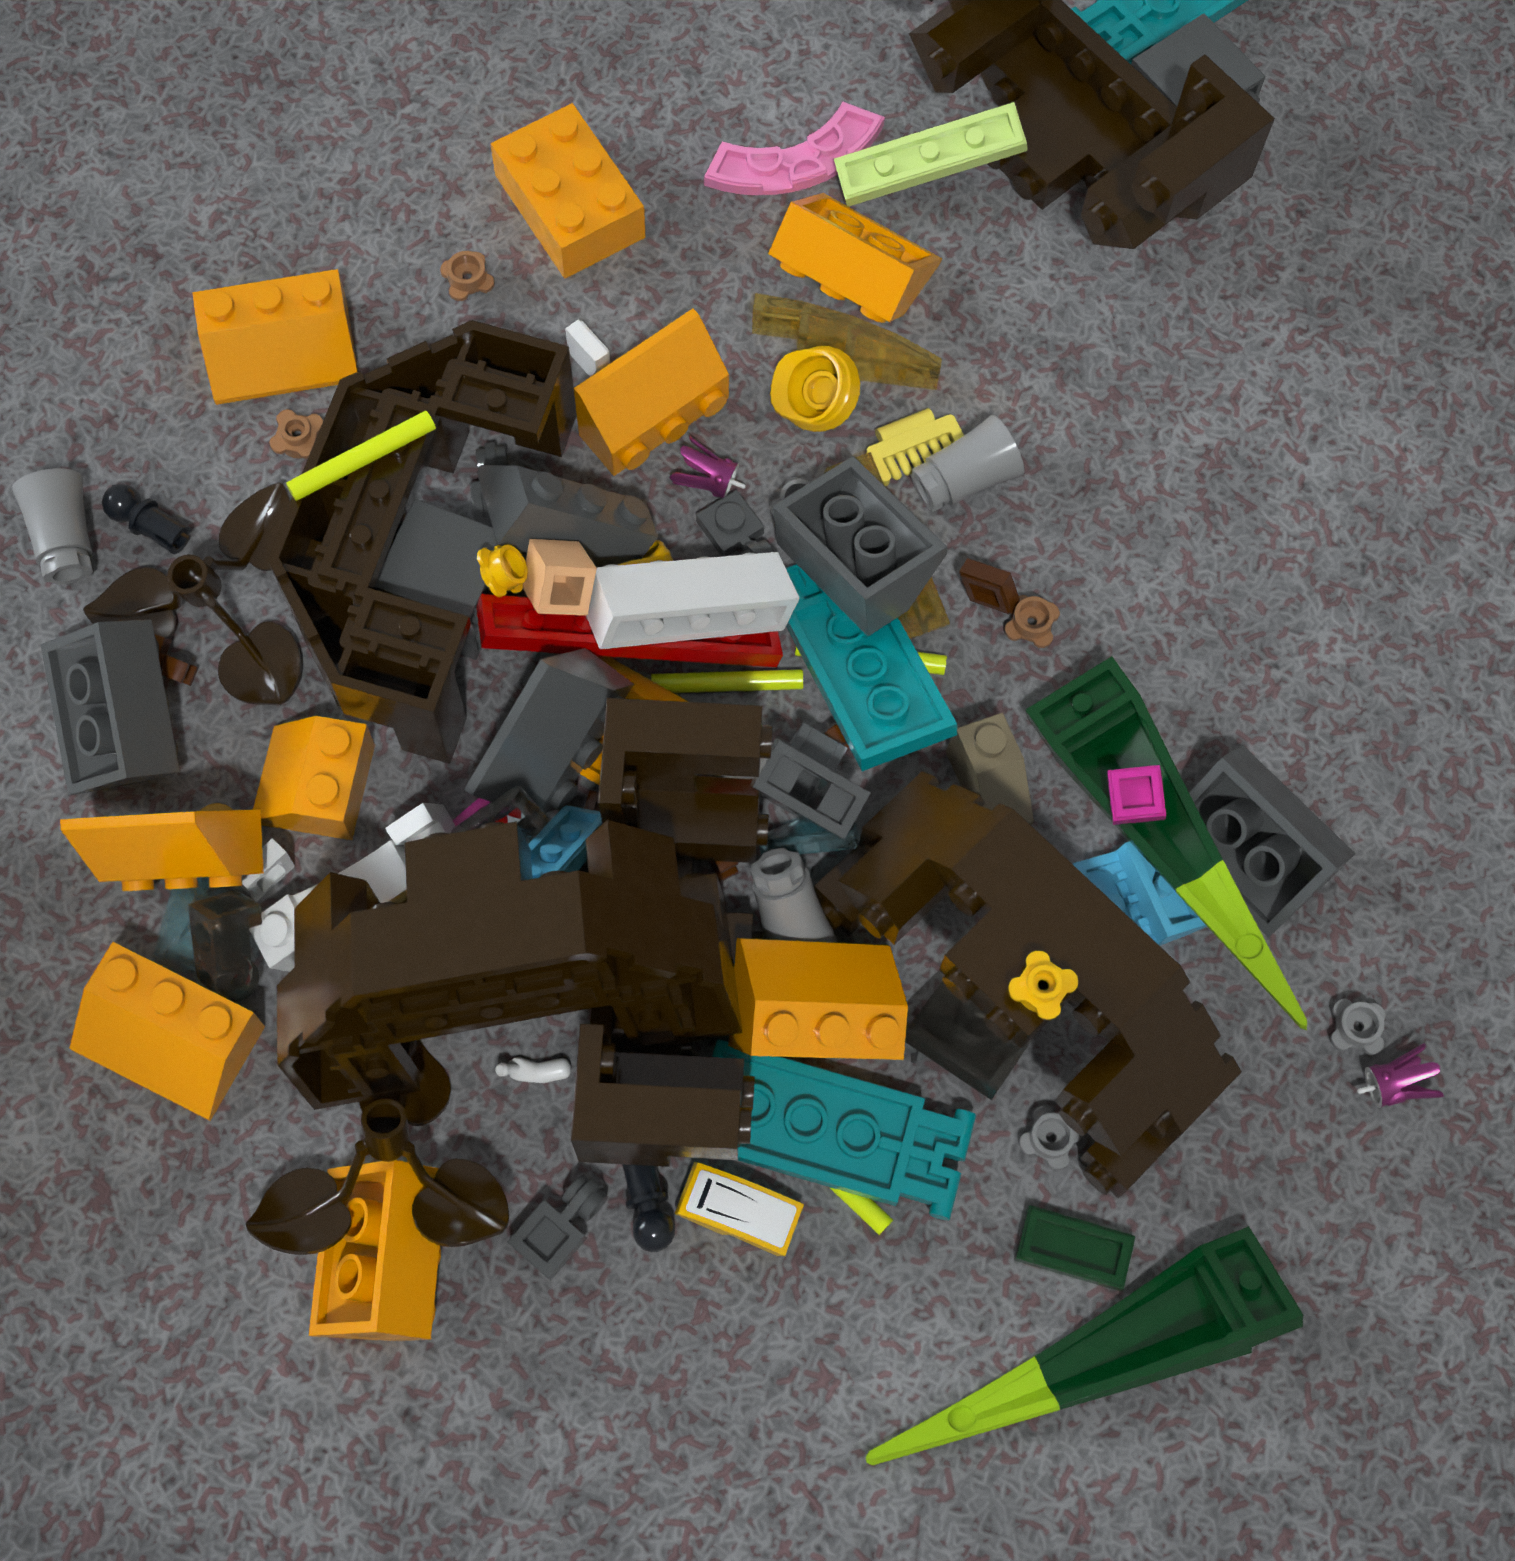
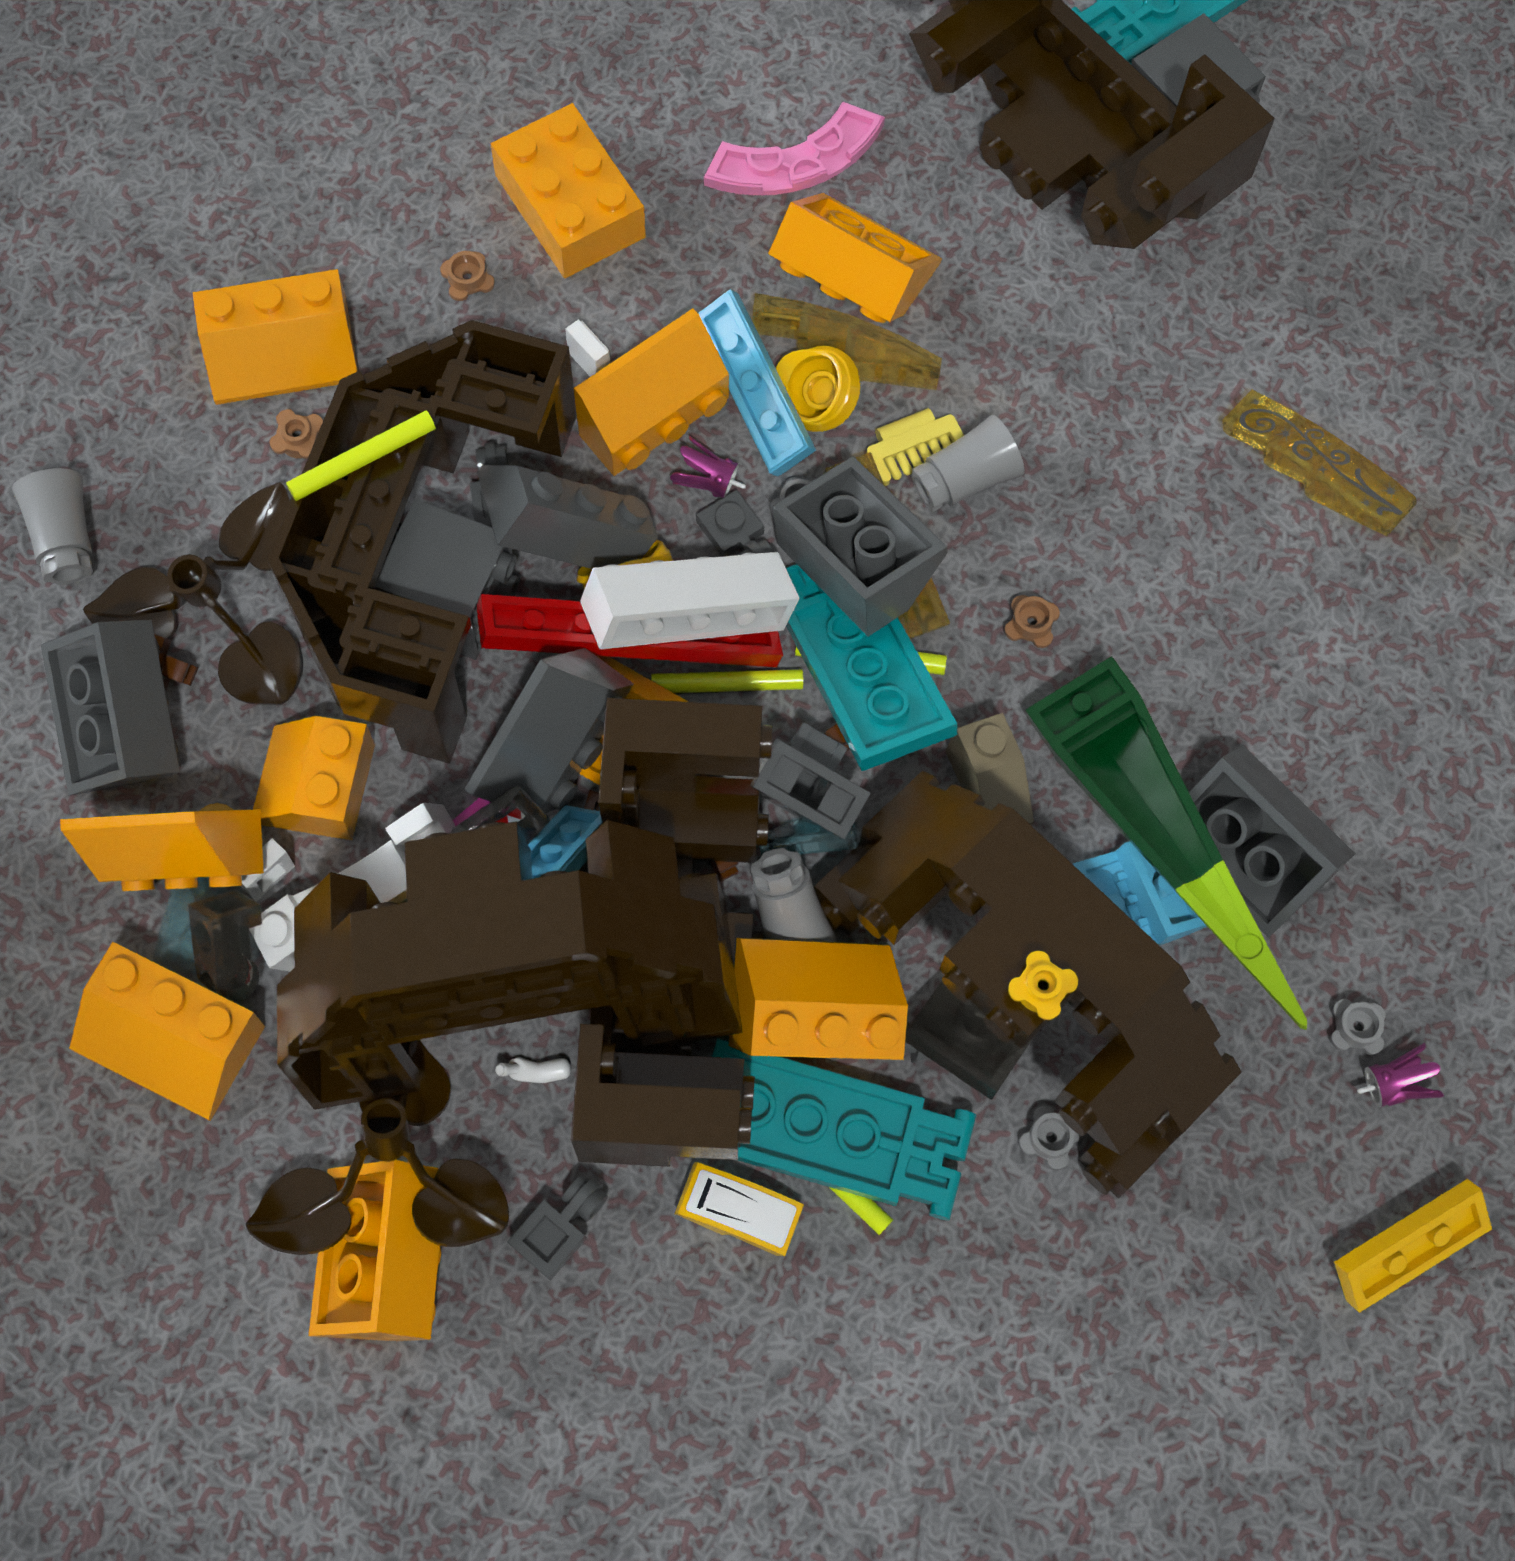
black pin [102,483,191,554] -> none
yellow plate [477,544,528,598] -> none
light nougat brick [523,539,597,615] -> none
black pin [622,1164,675,1252] -> none
yellowish green tile [834,102,1028,207] -> none
dark green plate [866,1226,1304,1465] -> none
reddish brown tile [959,558,1020,614] -> none
dark green tile [1014,1205,1136,1292] -> none
dark pink tile [1107,765,1166,825] -> none
none -> medium azure tile [698,289,816,476]
none -> clear yellow slope [1222,389,1417,536]
none -> yellow plate [1334,1178,1492,1313]

